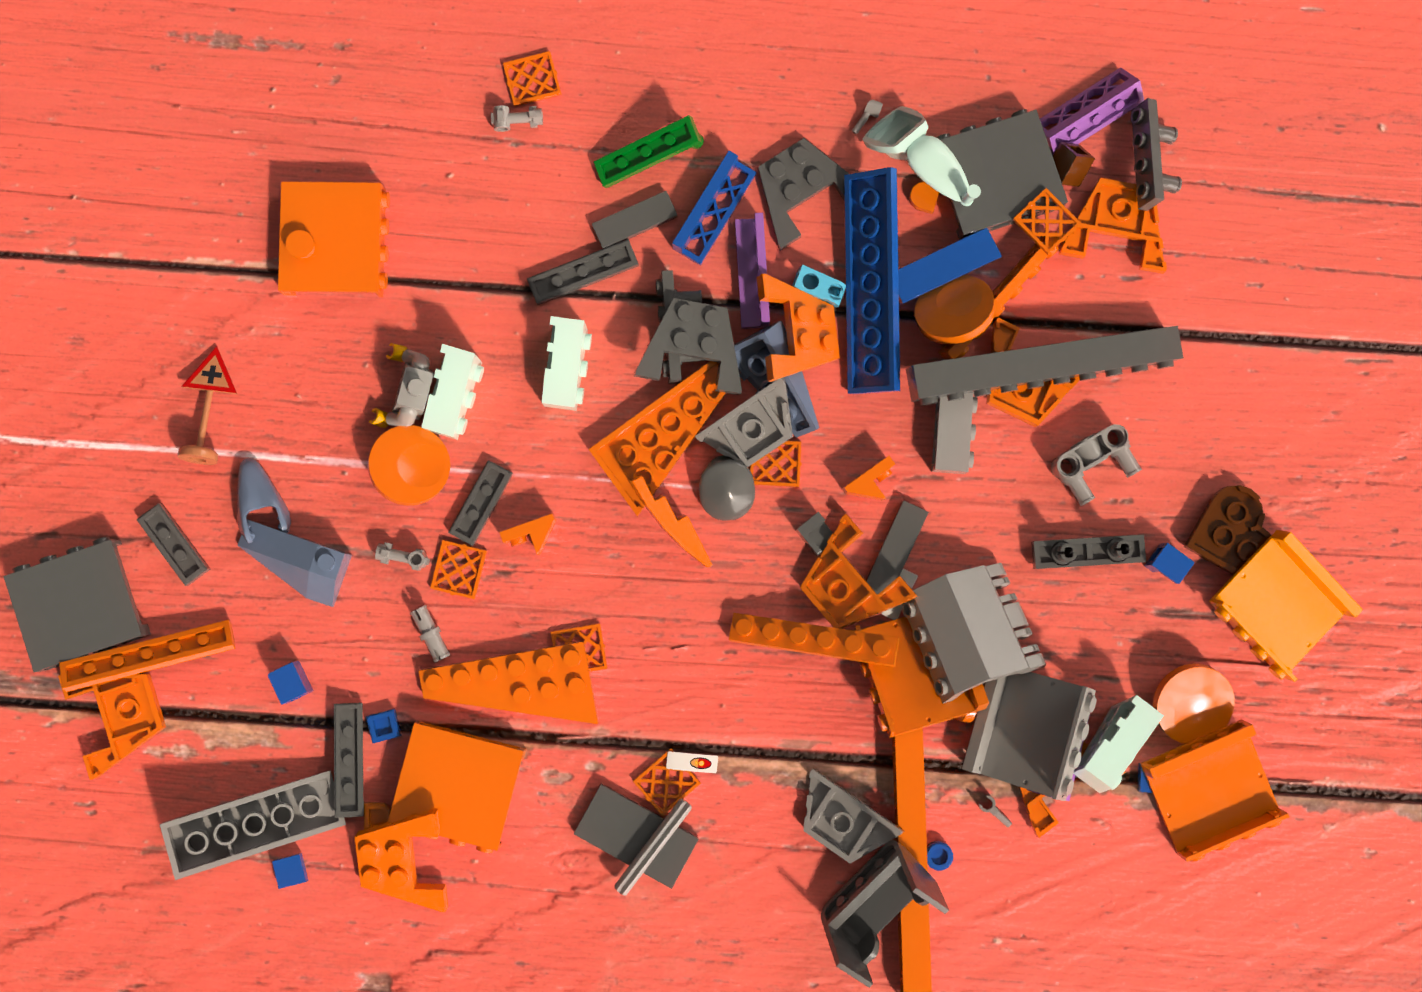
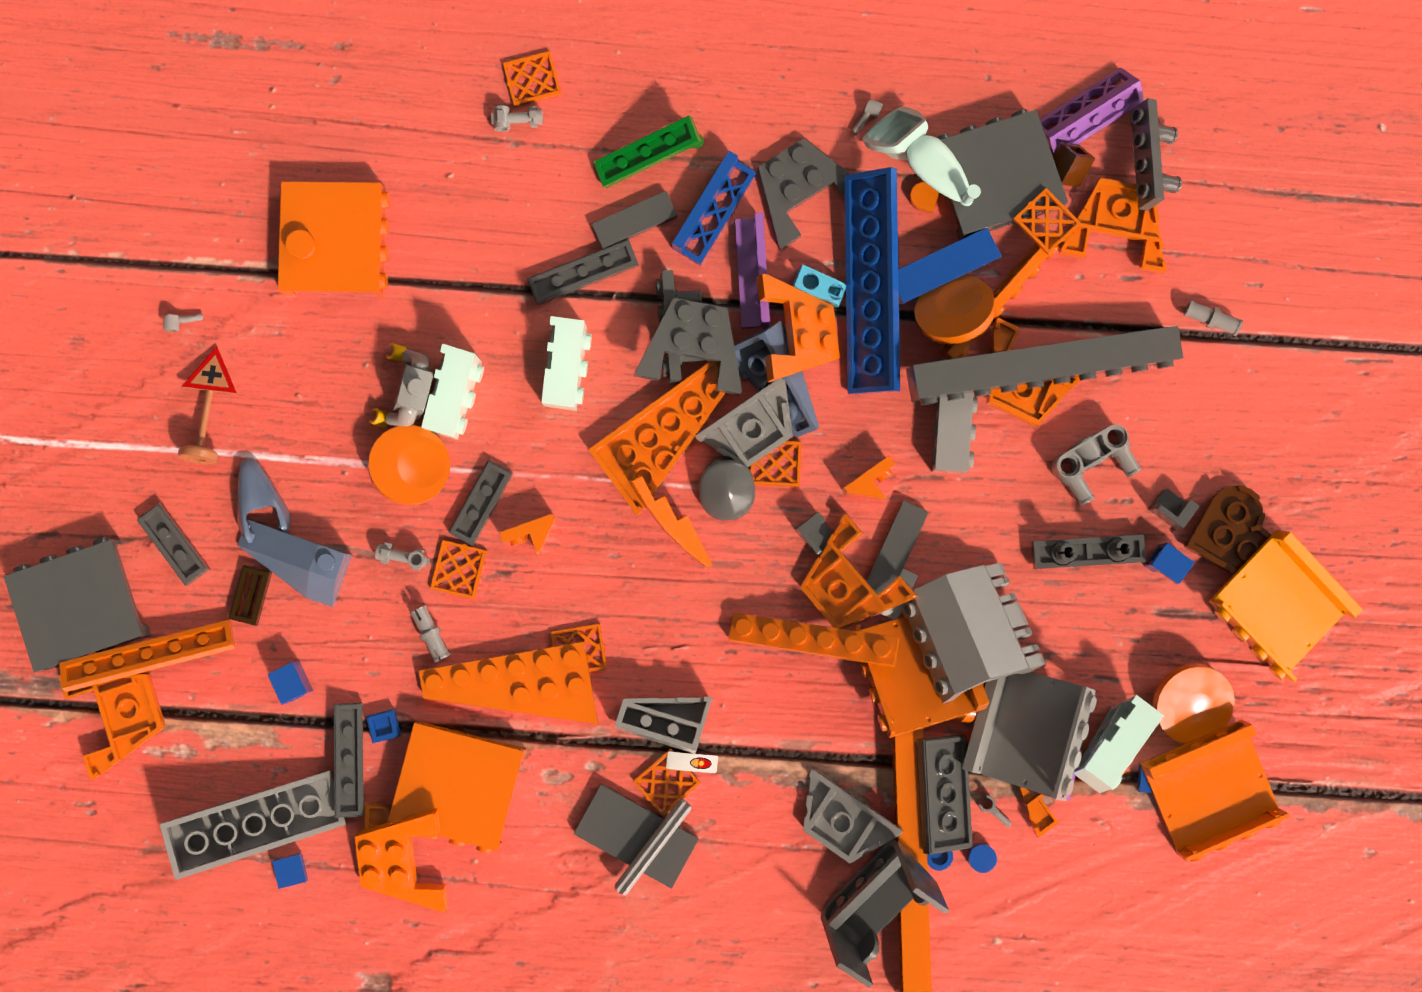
none -> light grey hand [163,313,204,332]
none -> dark brown tile [228,565,272,626]
none -> light grey wedge [615,697,713,754]
none -> dark grey tile [917,735,973,855]
none -> blue tile [967,843,997,873]
none -> dark grey panel [1149,489,1199,530]
none -> light grey pin [1184,300,1243,336]

